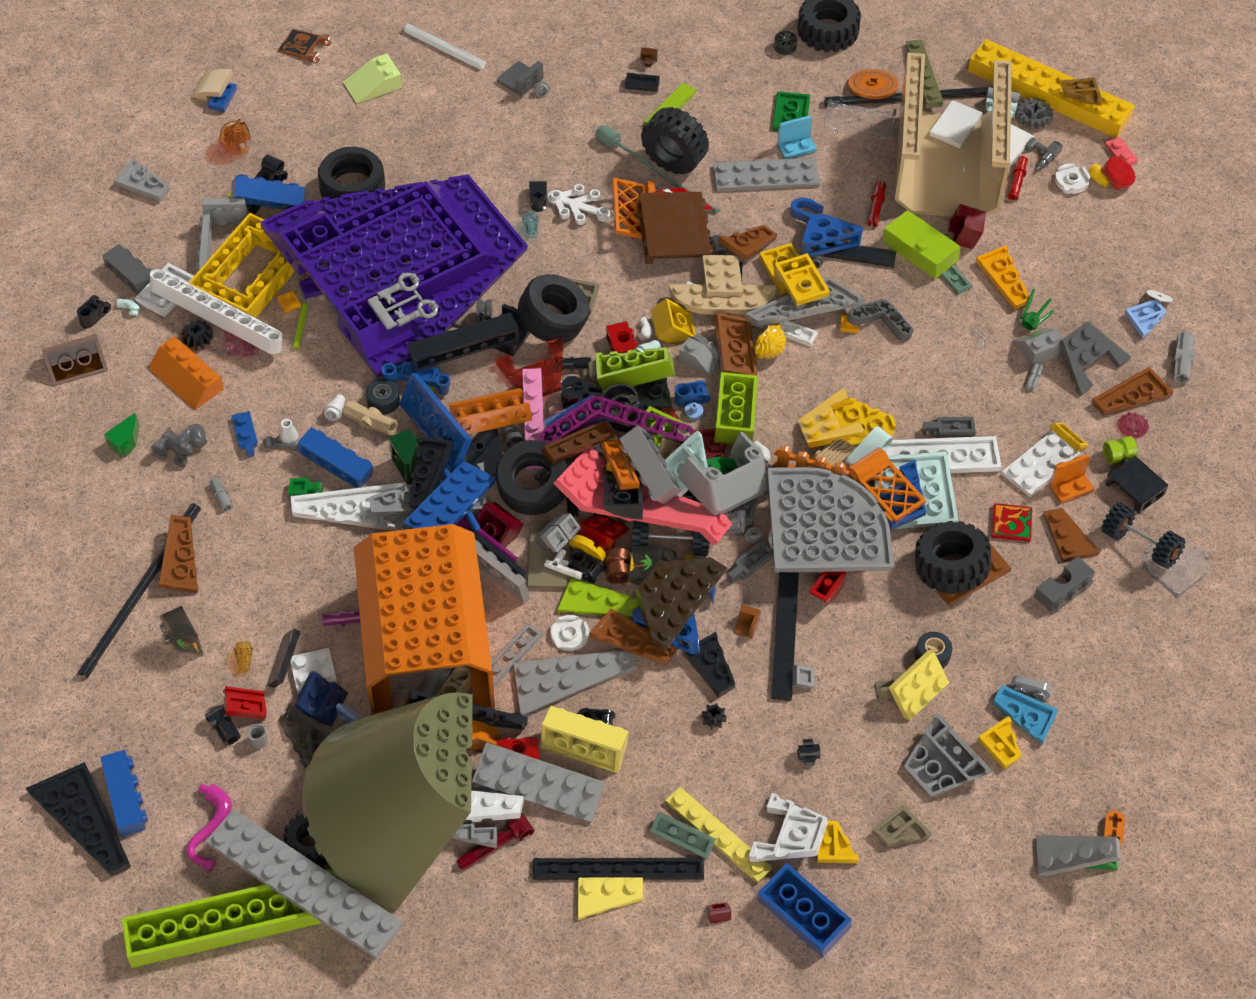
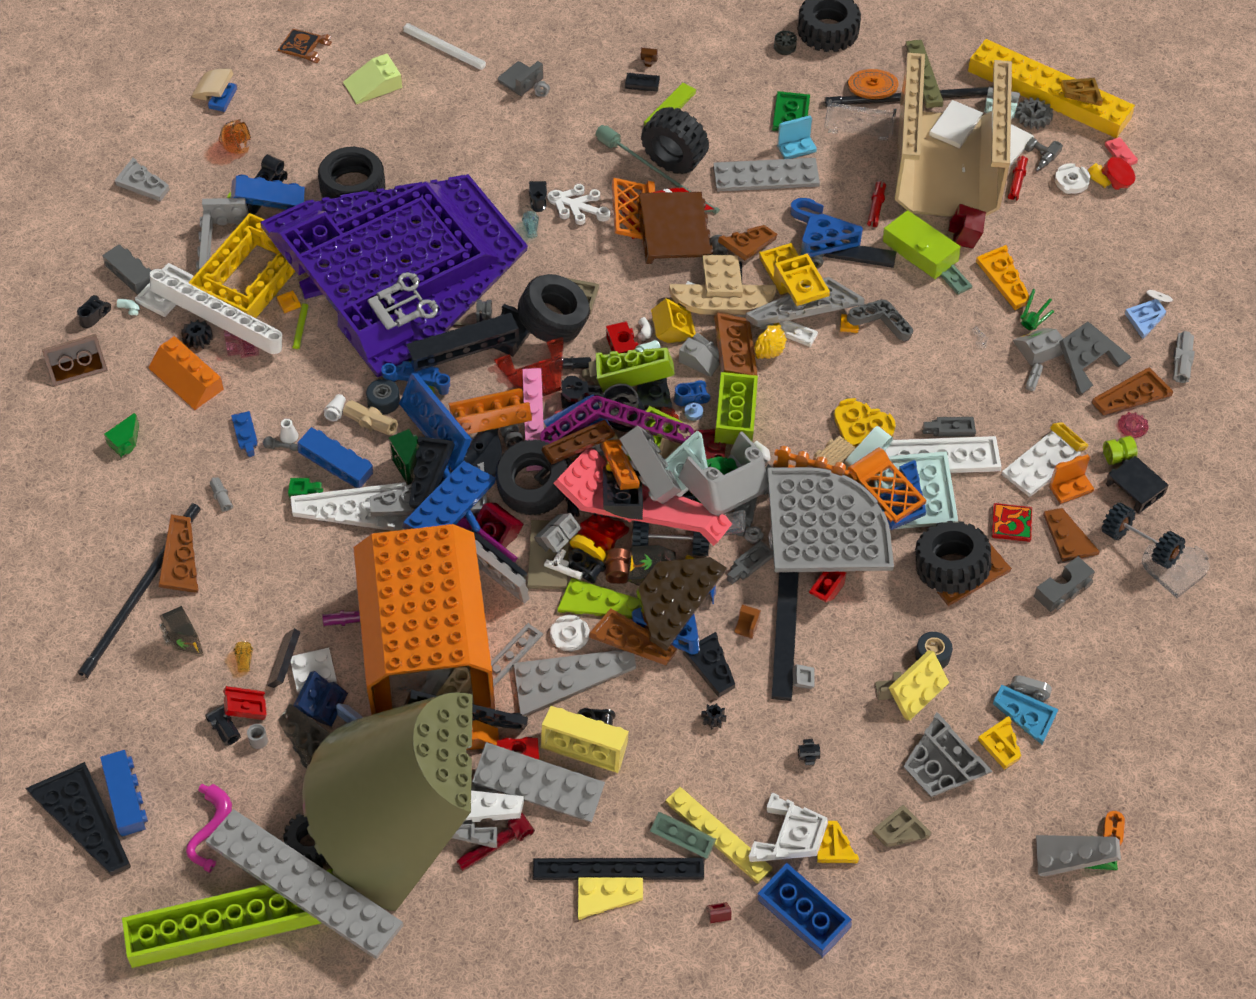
dark grey animal [151,424,207,468] -> none
yellow wing [797,388,866,448] -> none

